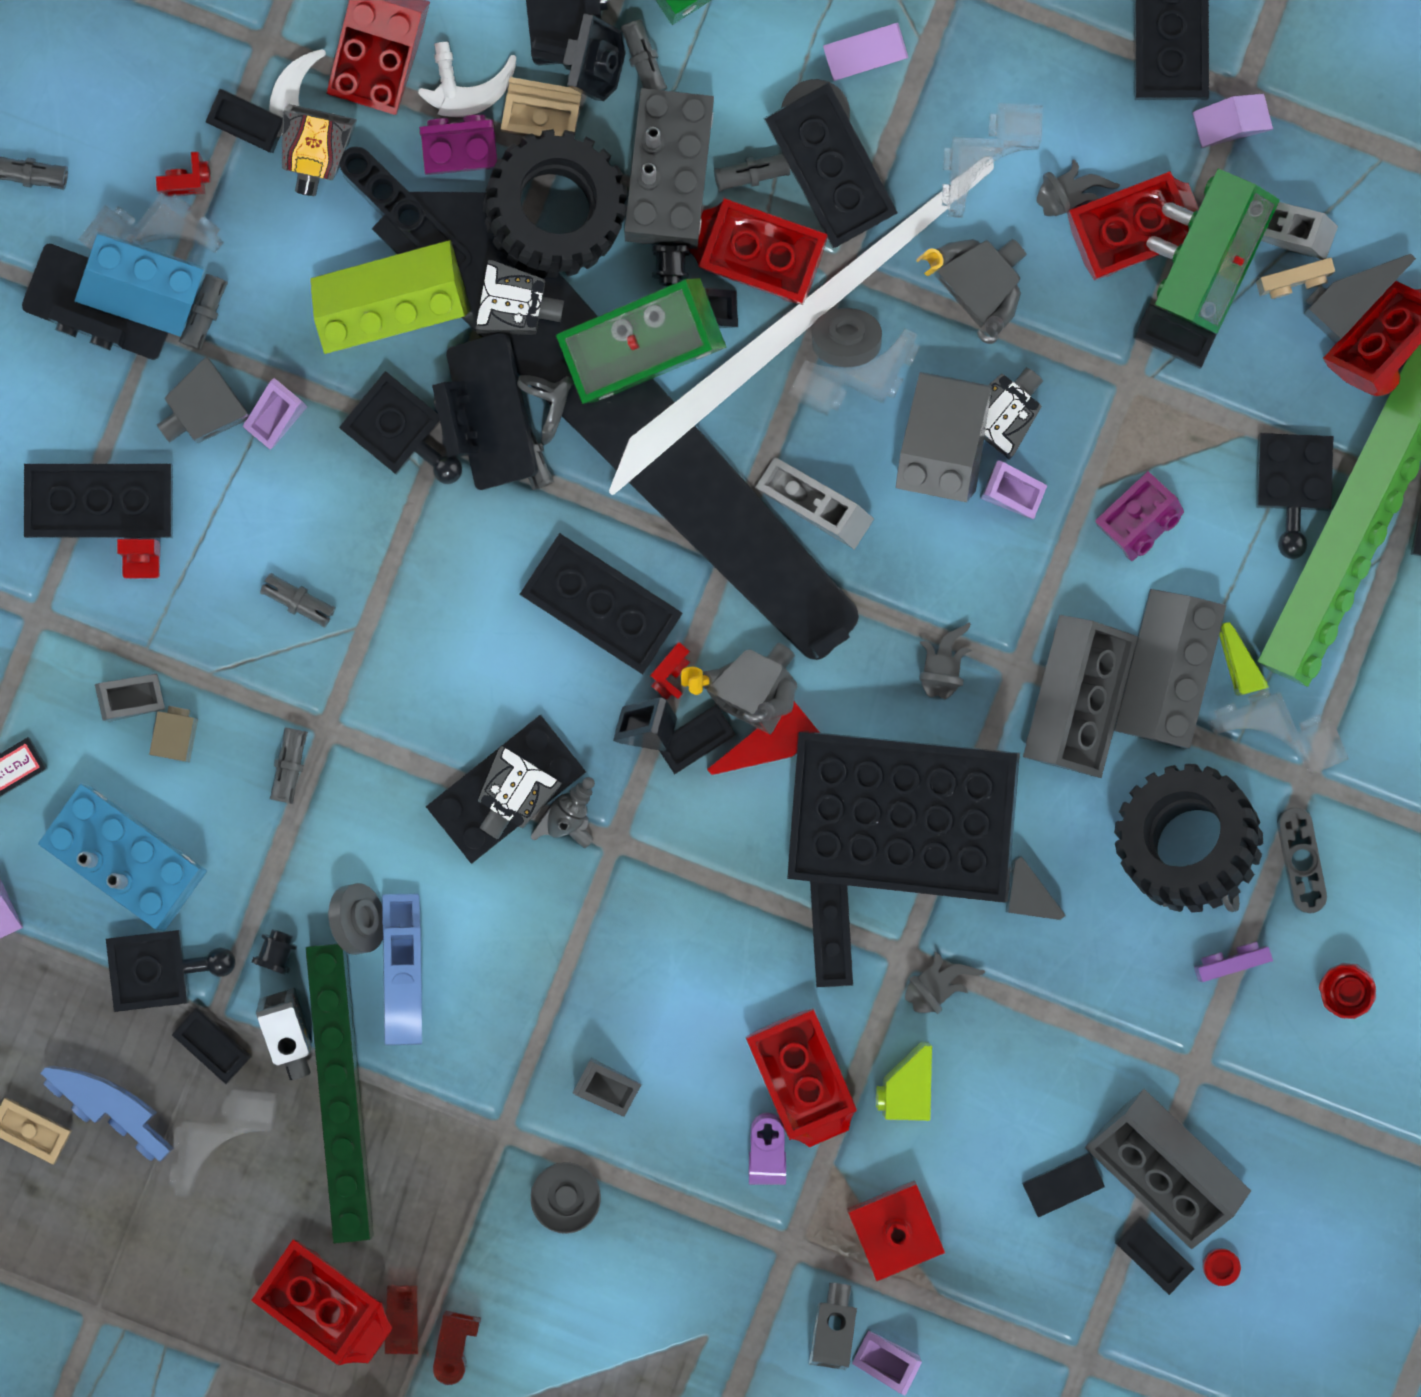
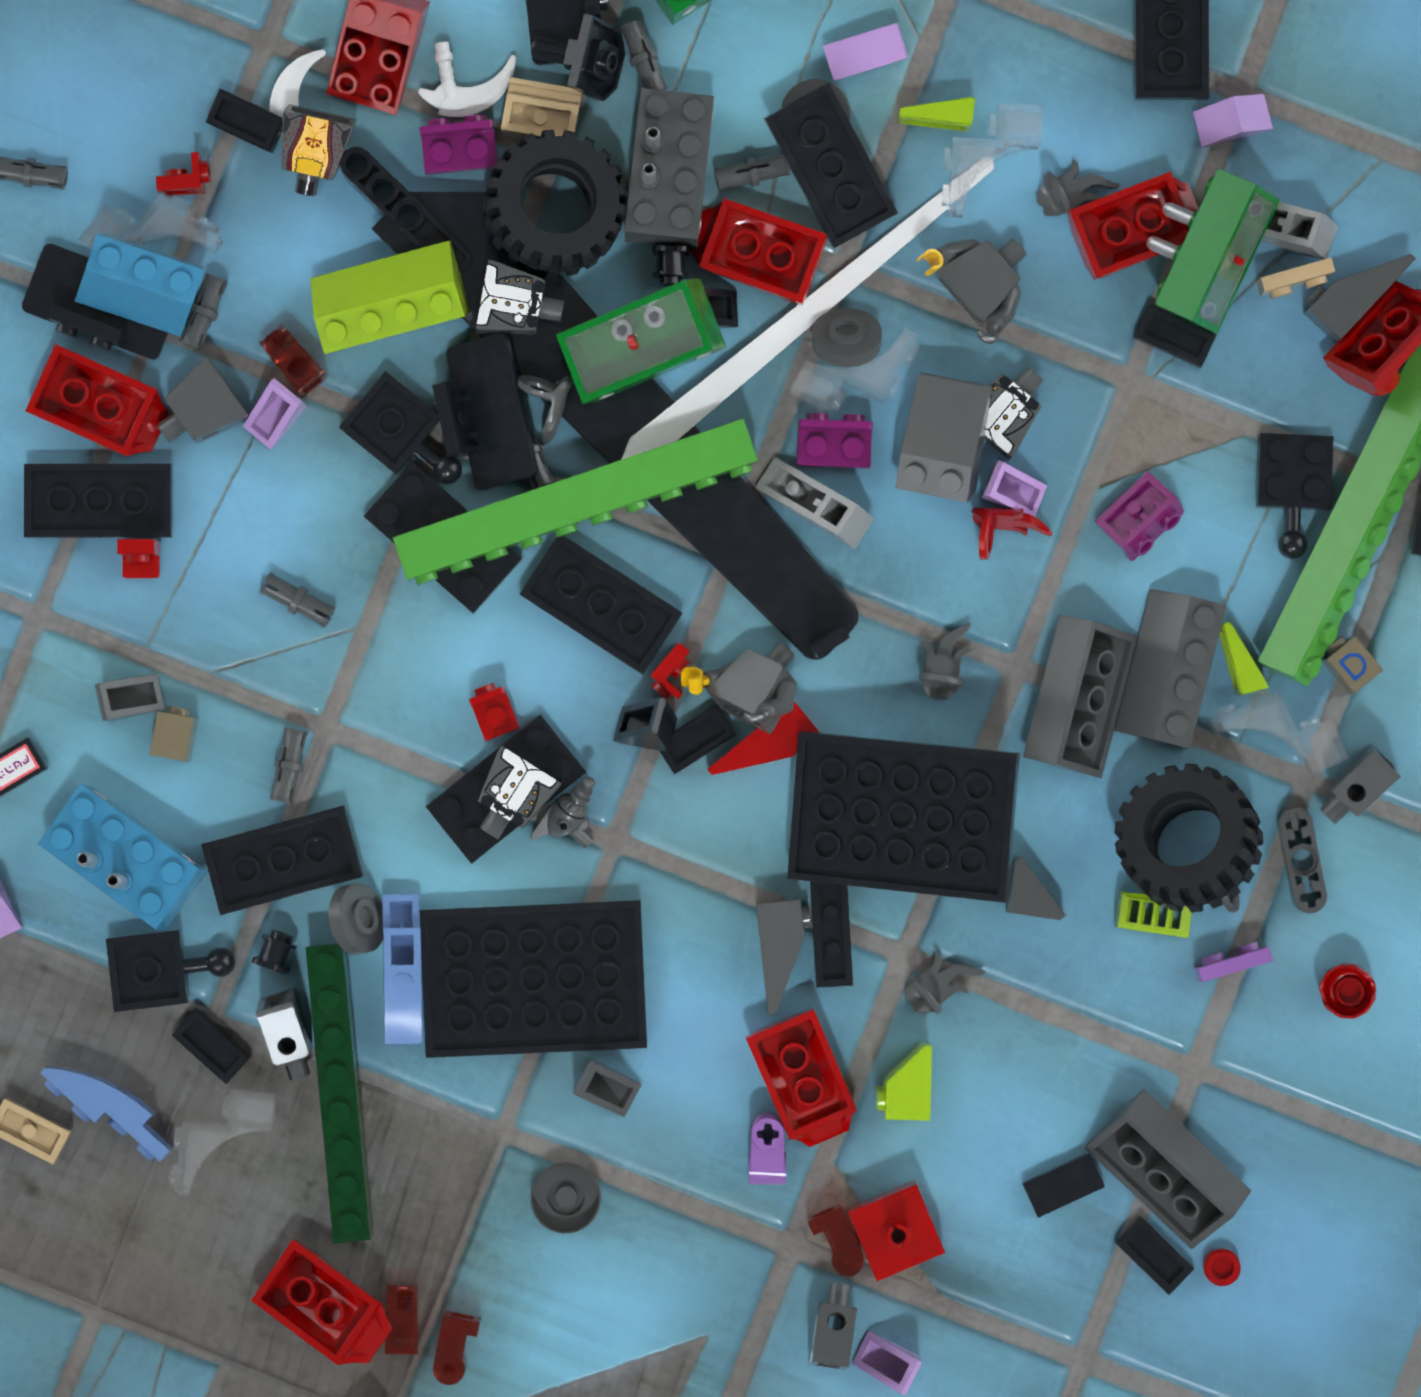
none -> red slope [25,344,169,457]
none -> black plate [201,805,364,915]
none -> clear red leg [259,324,327,399]
none -> black plate [364,462,522,614]
none -> bright green brick [393,418,758,585]
none -> black plate [419,900,647,1058]
none -> red bracket [469,683,520,742]
none -> dark grey slope [756,899,811,1015]
none -> magenta bracket [797,413,873,469]
none -> clear red leg [806,1203,864,1277]
none -> lime slope [897,97,975,132]
none -> red piece [971,507,1052,560]
none -> lime slope [1115,891,1192,938]
none -> dark grey torso [1320,743,1401,825]
none -> dark tan brick [1321,636,1383,695]

